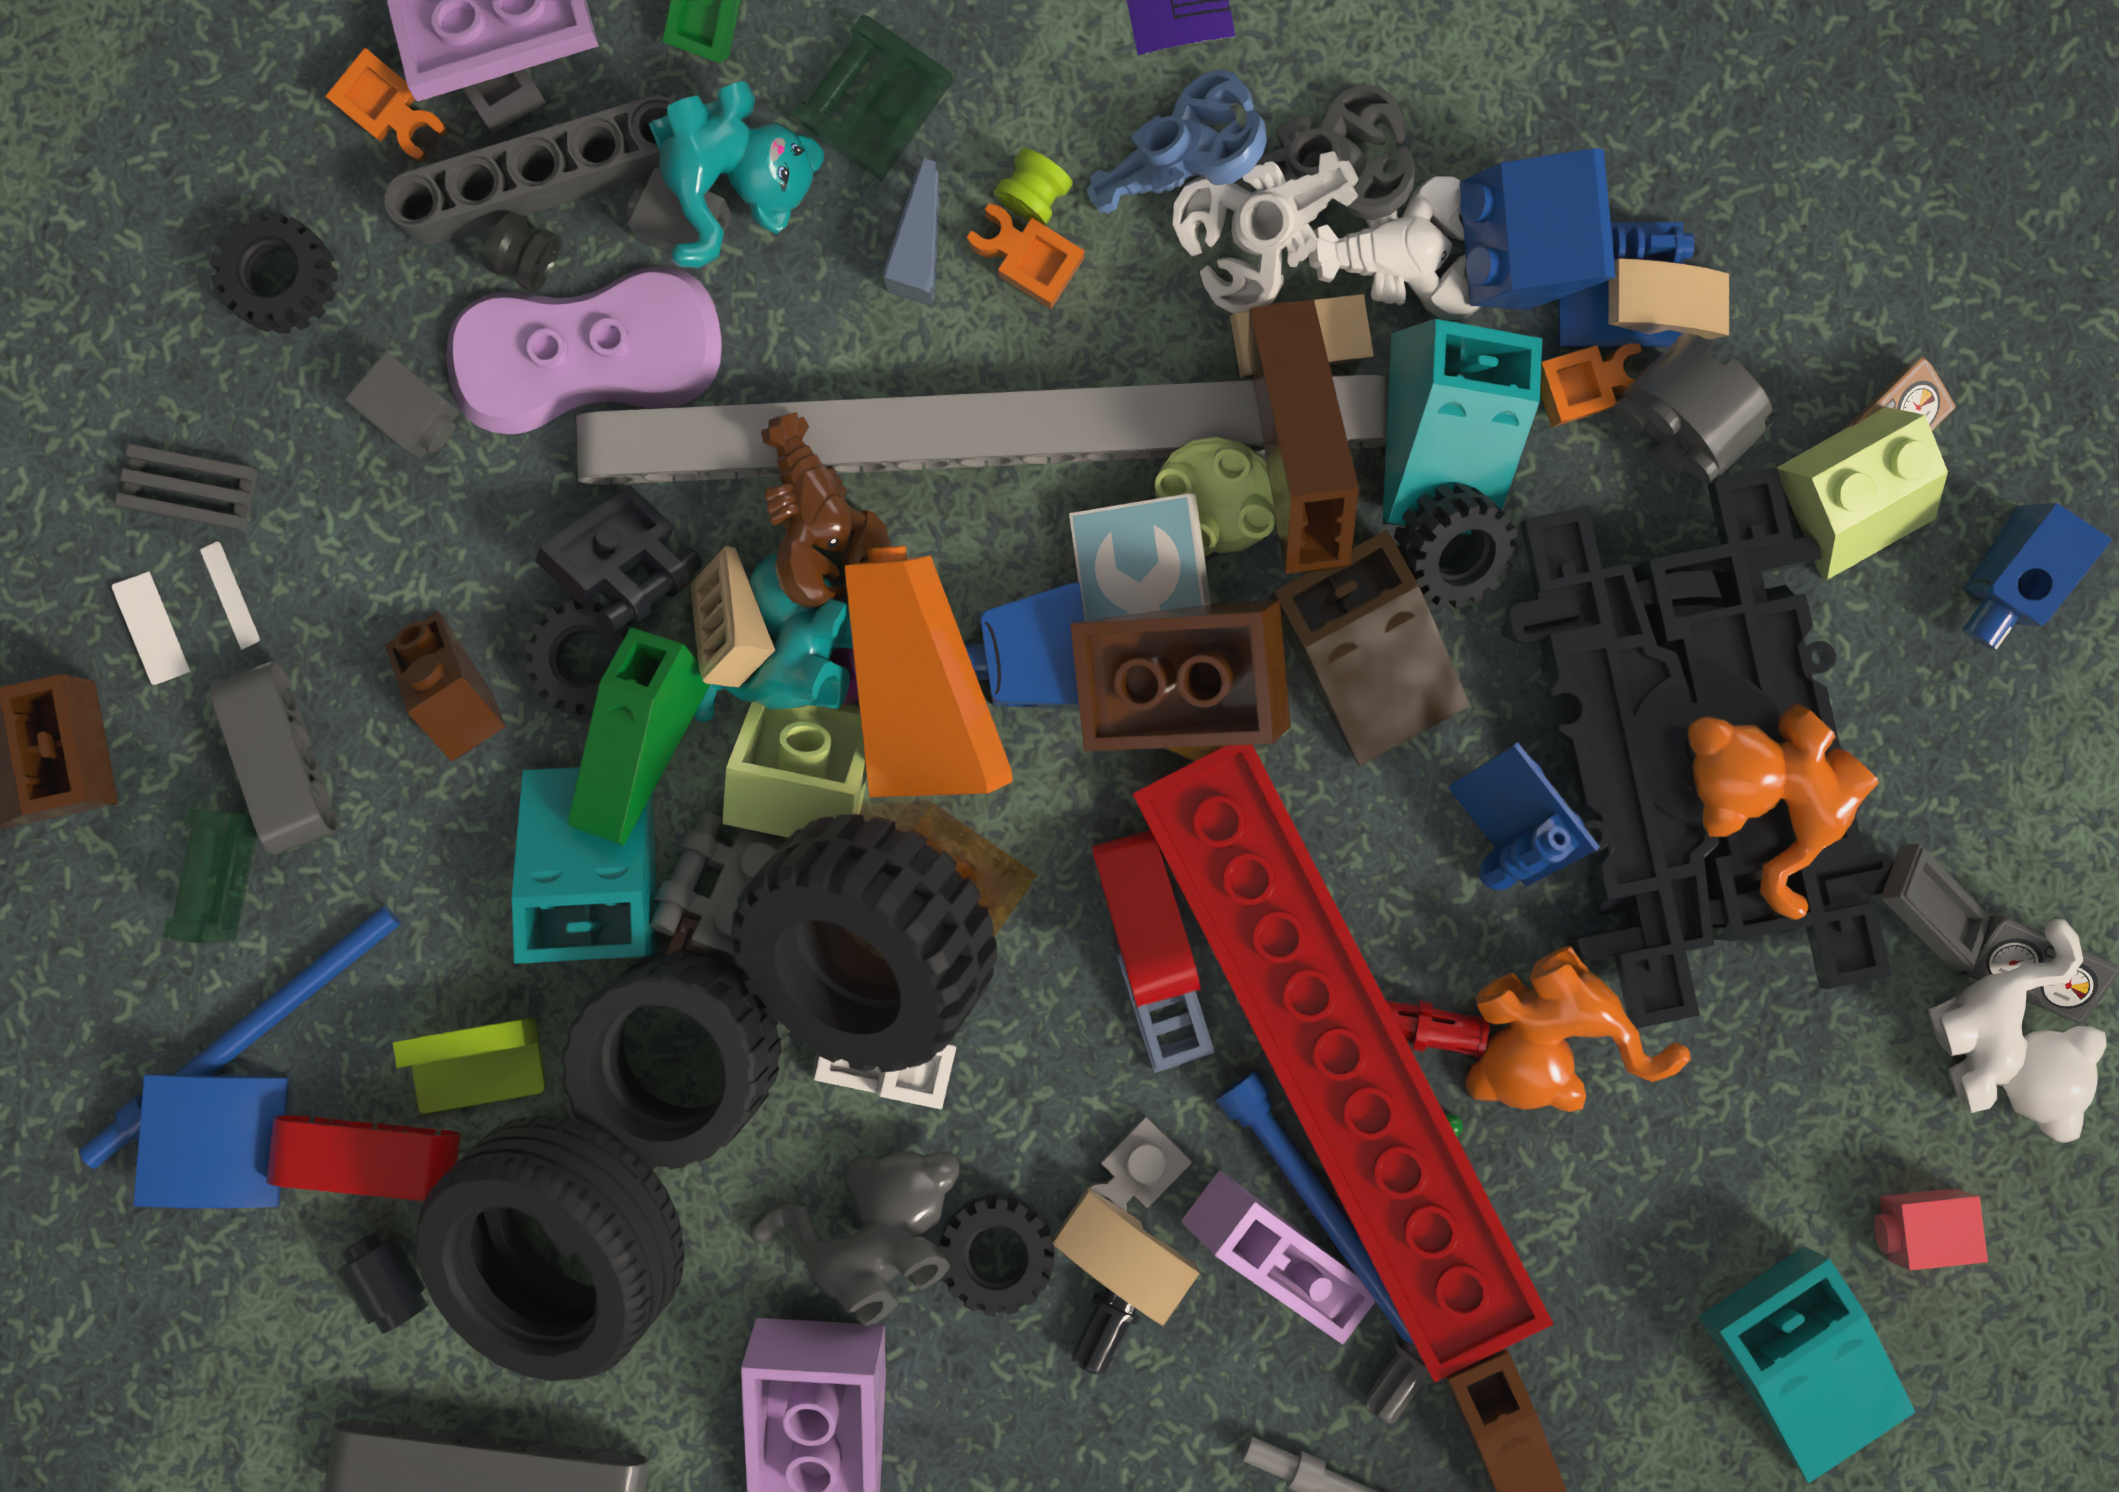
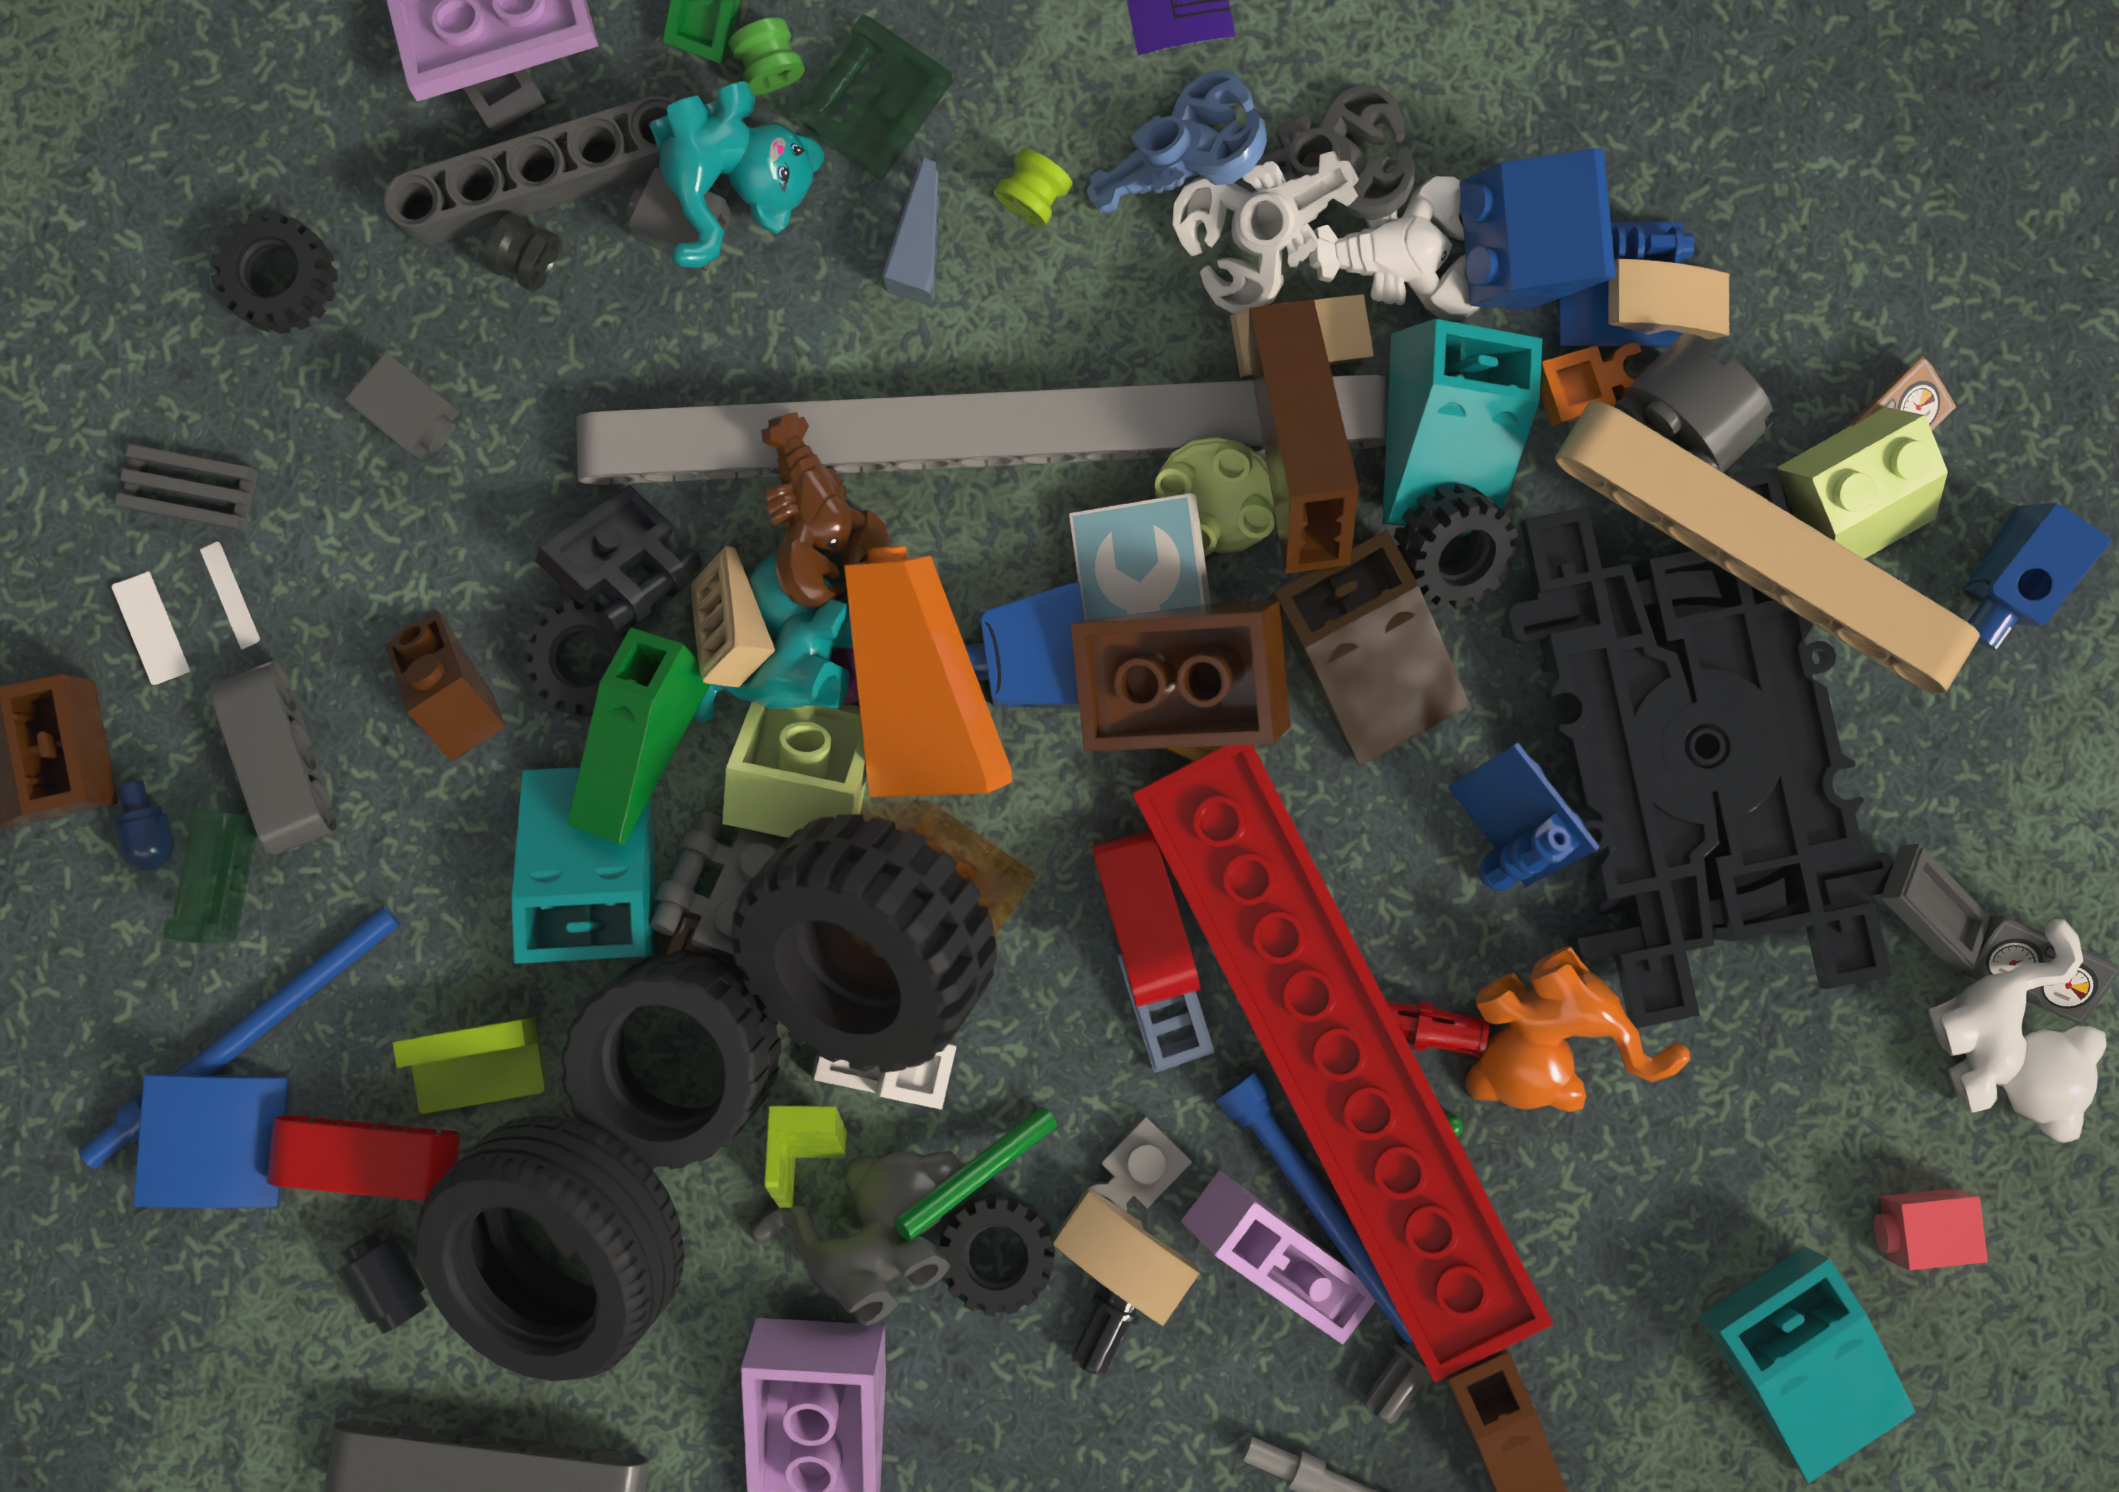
orange plate [325,48,448,162] -> none
lavender plate [446,266,722,434] -> none
orange plate [967,204,1085,309] -> none
orange animal [1688,703,1879,920] -> none
none -> dark blue cylinder [114,780,174,870]
none -> bright green wheel [728,18,805,95]
none -> lime panel [765,1106,847,1208]
none -> green bar [894,1107,1057,1241]
none -> tan beam [1555,401,1980,694]

